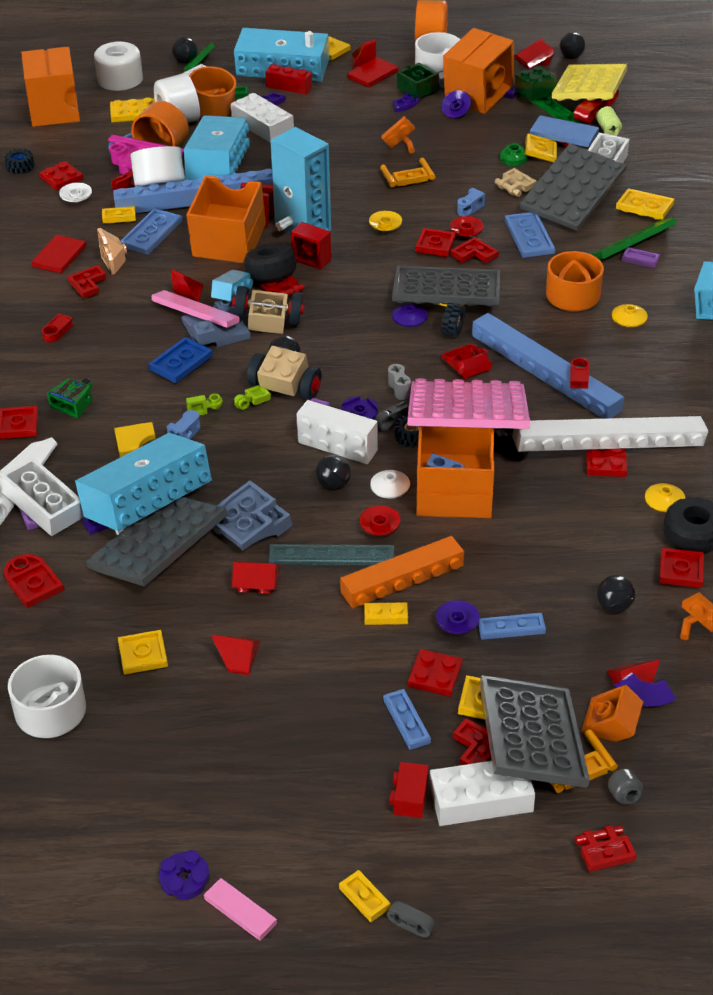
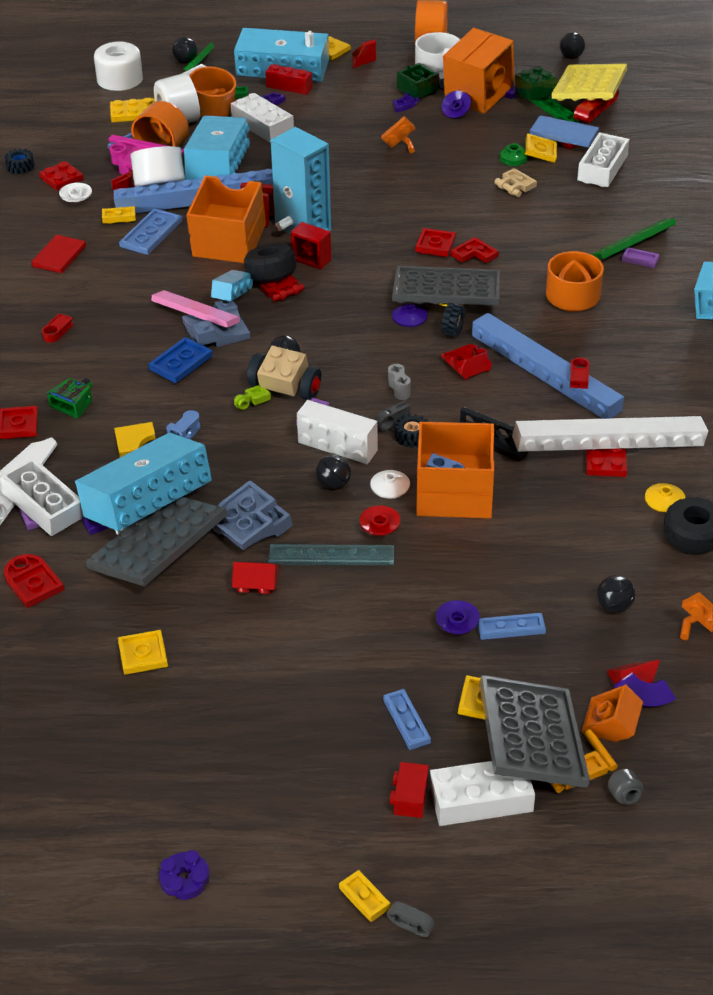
white piece [8,655,86,738] -> none
orange piece [21,47,80,127] -> none
red plate [67,265,107,299] -> none
light nougat slope [97,228,127,275] -> none
red slope [171,270,204,302] -> none
lime plate [186,394,223,416] -> none
bright pink tile [204,878,277,941] -> none
red slope [211,635,260,675] -> none
tan brick [232,286,304,334] -> none
orange brick [340,536,464,609] -> none
dark purple plate [341,396,378,420] -> none
red tile [347,57,398,88] -> none
yellow plate [364,602,408,625] -> none
yellow dish [369,211,402,231] -> none
light orange plate [380,158,436,187] -> none
bright pink plate [408,378,530,429] -> none
red plate [408,649,463,697] -> none
red dish [450,216,483,237] -> none
red plate [453,718,492,765] -> none
medium blue leg [457,188,485,216] -> none
medium blue tile [504,212,555,258] -> none
red slope [514,38,555,70] -> none
dark grey plate [520,144,626,231] -> none
red plate [574,825,637,872] -> none
yellowish green piece [595,106,622,136] -> none
yellow dish [612,304,648,327] -> none
yellow plate [616,188,675,220] -> none
red plate [659,548,704,588] -> none

